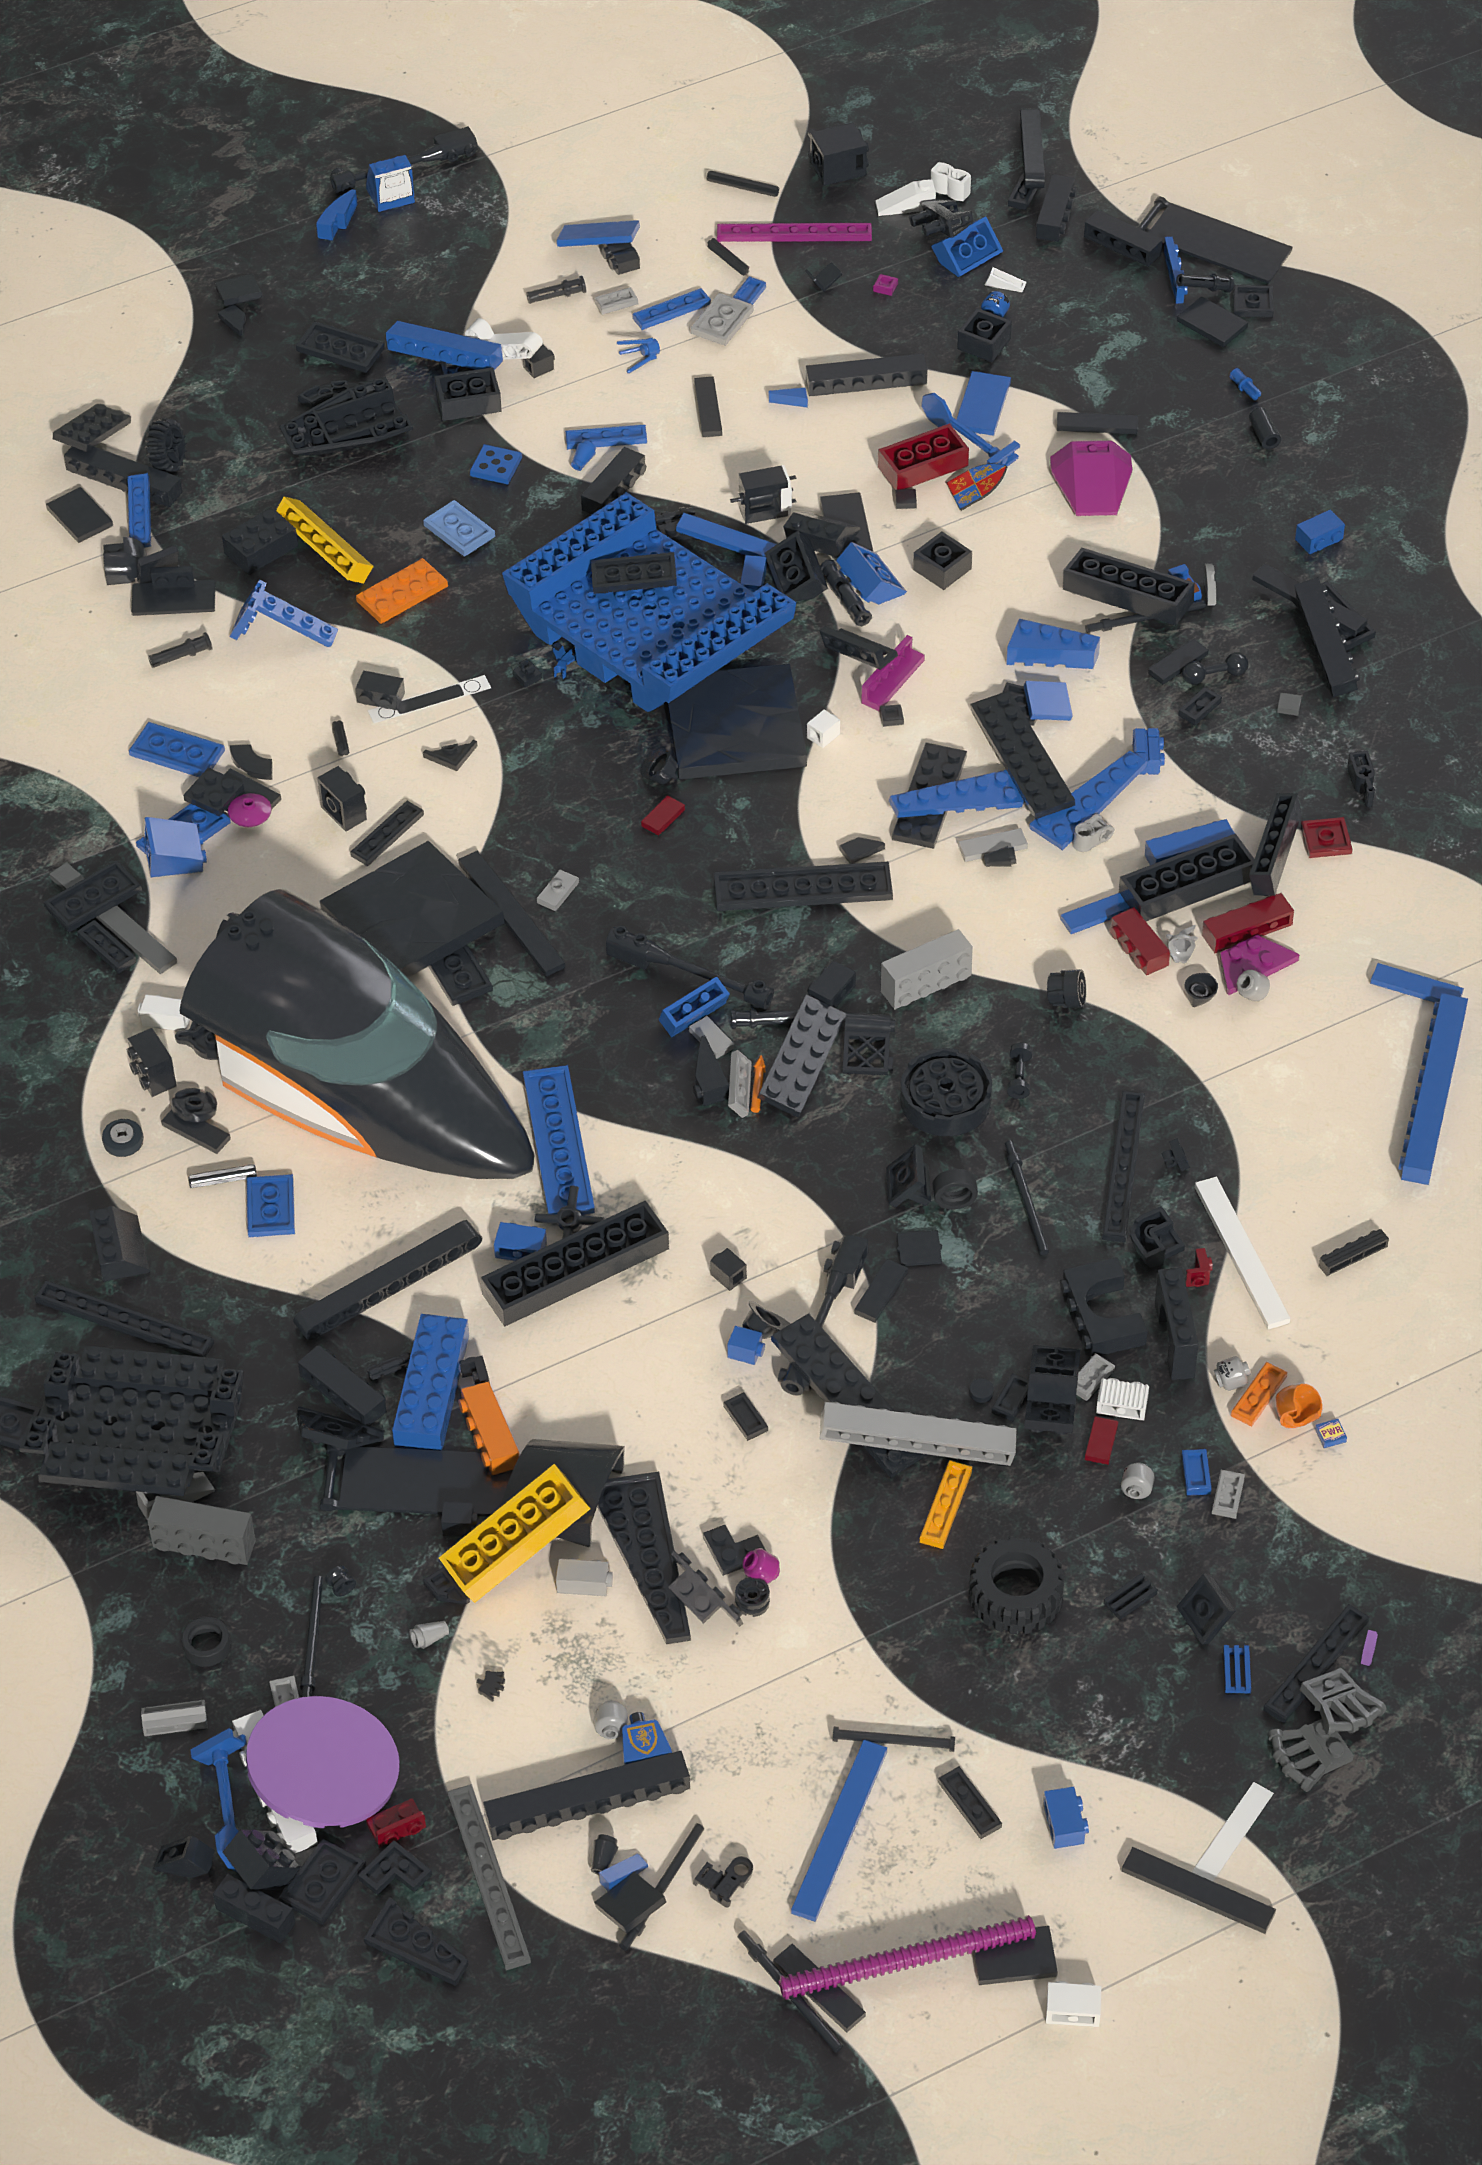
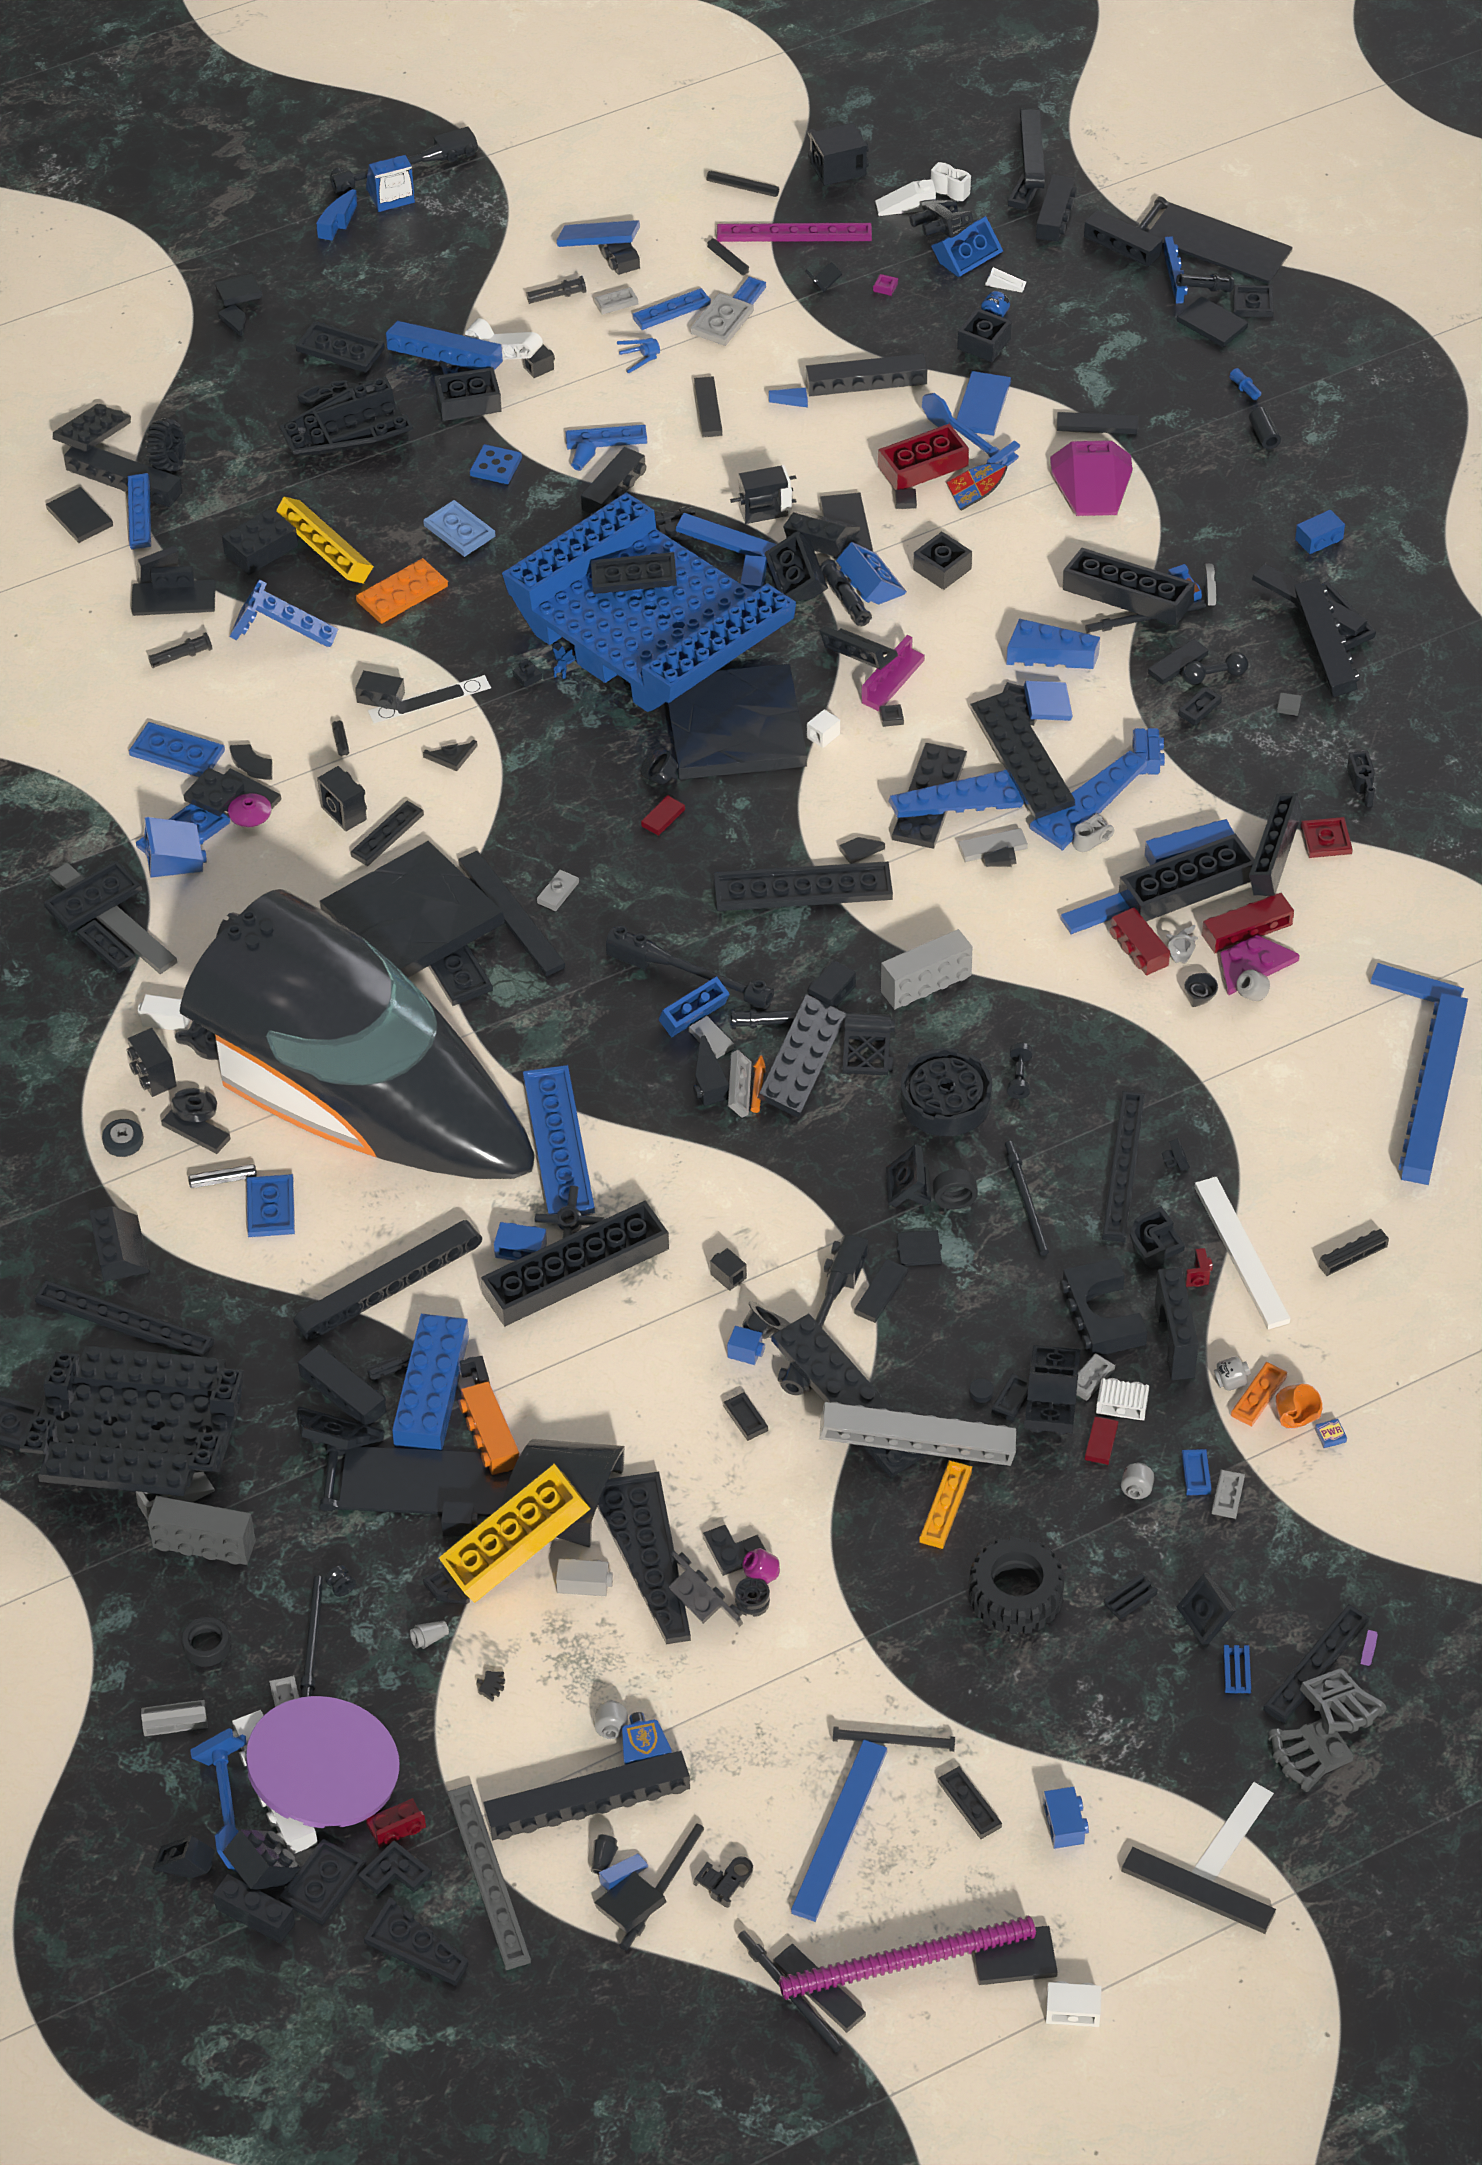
black brick [103,537,147,585] -> none
black piece [1047,969,1086,1008] -> none

